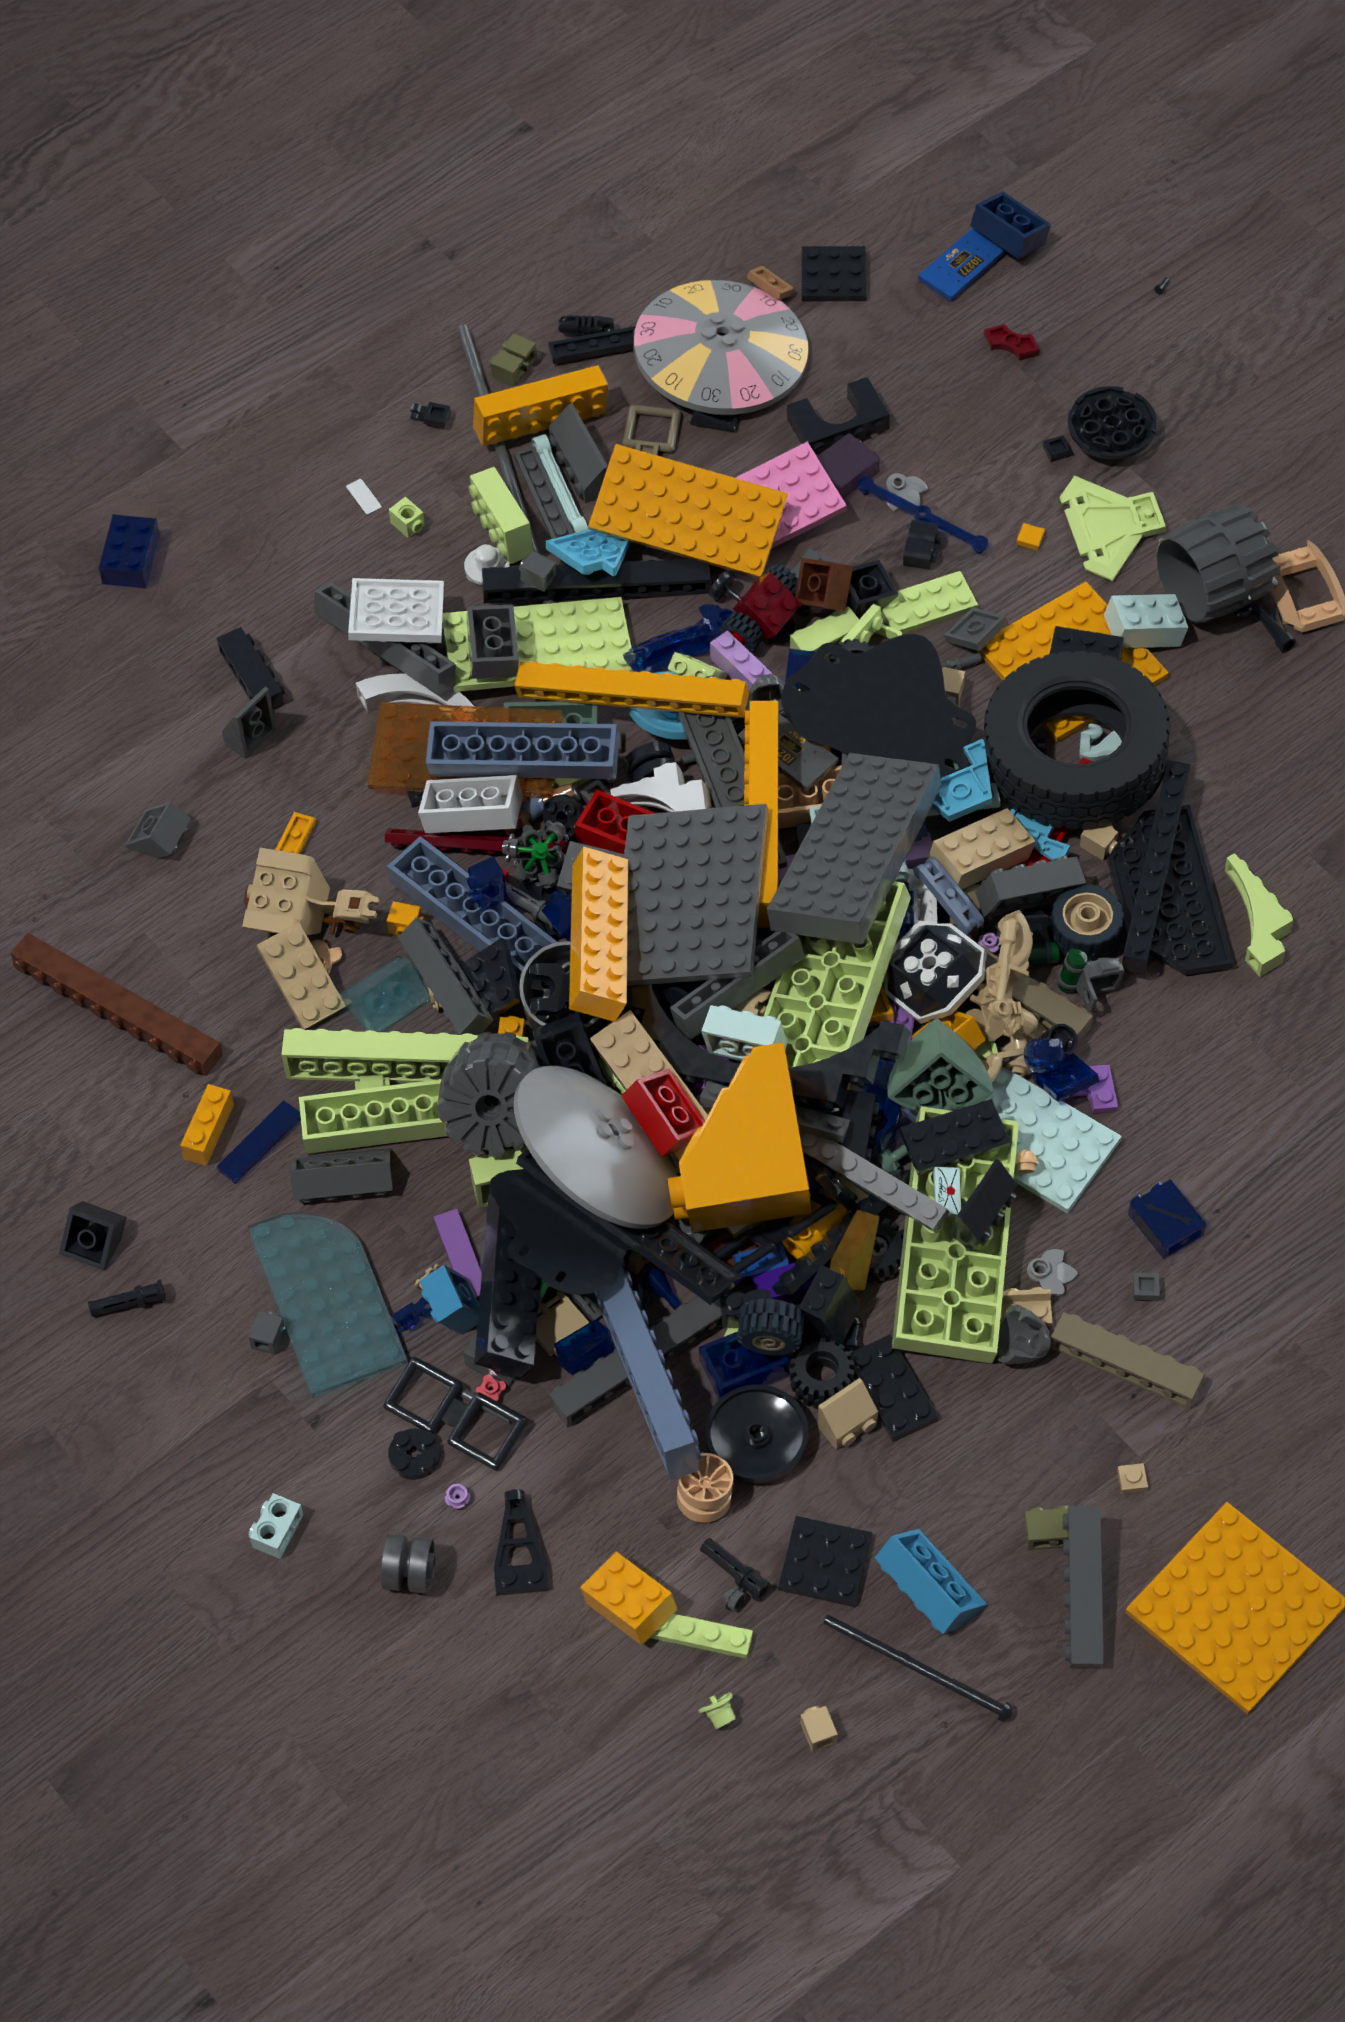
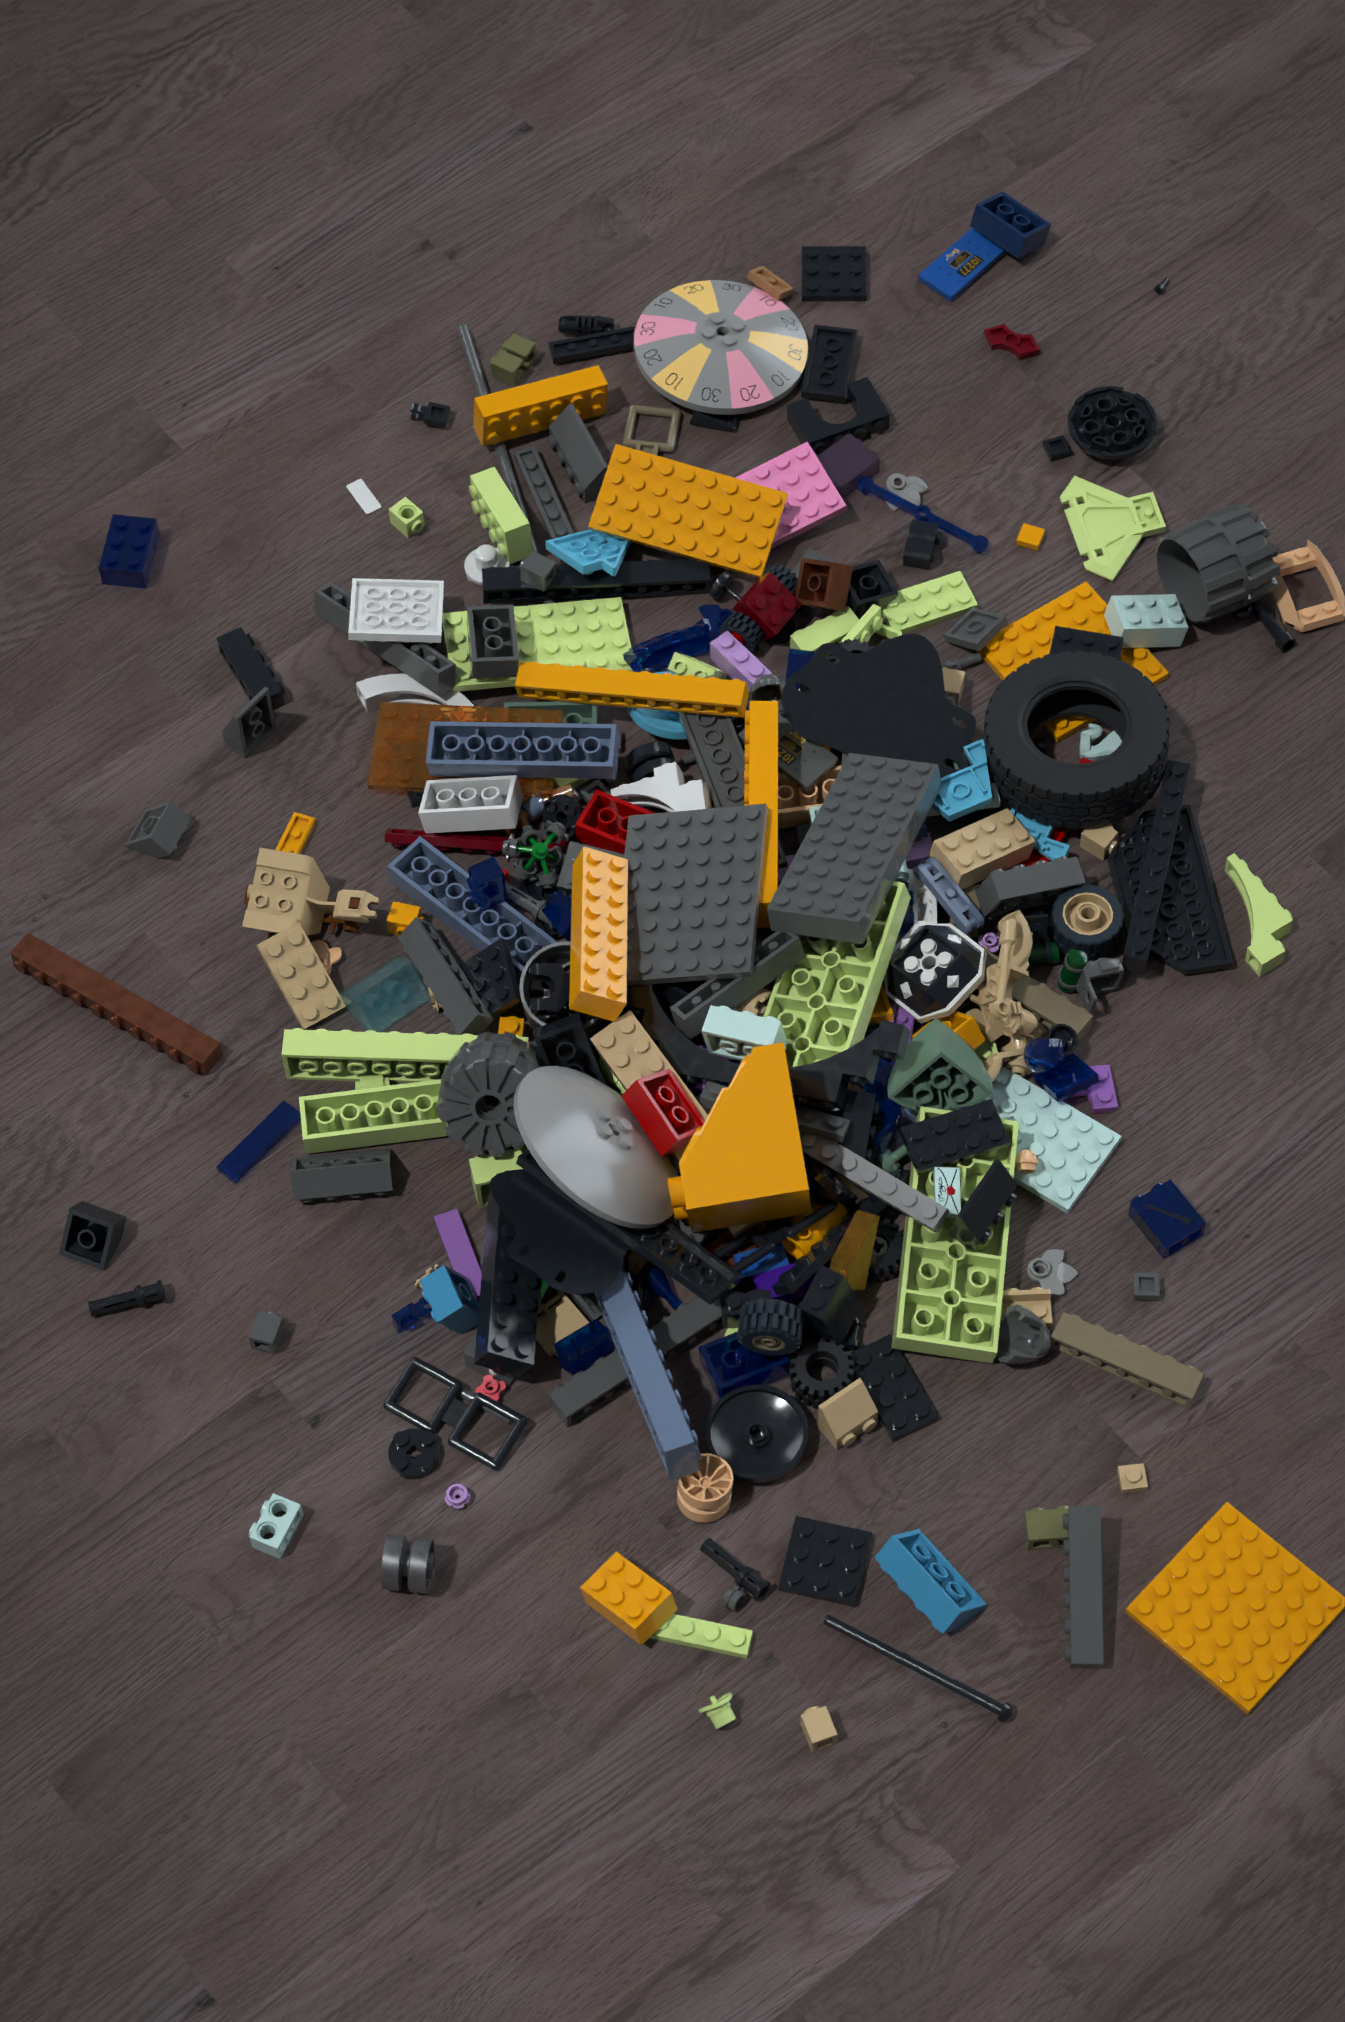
light orange brick [180,1084,234,1166] -> none
clear light blue plate [247,1211,408,1398] -> none
black plate [494,1489,548,1596] -> none
light aqua piece [532,434,588,533] -> none
none -> black plate [801,325,858,403]

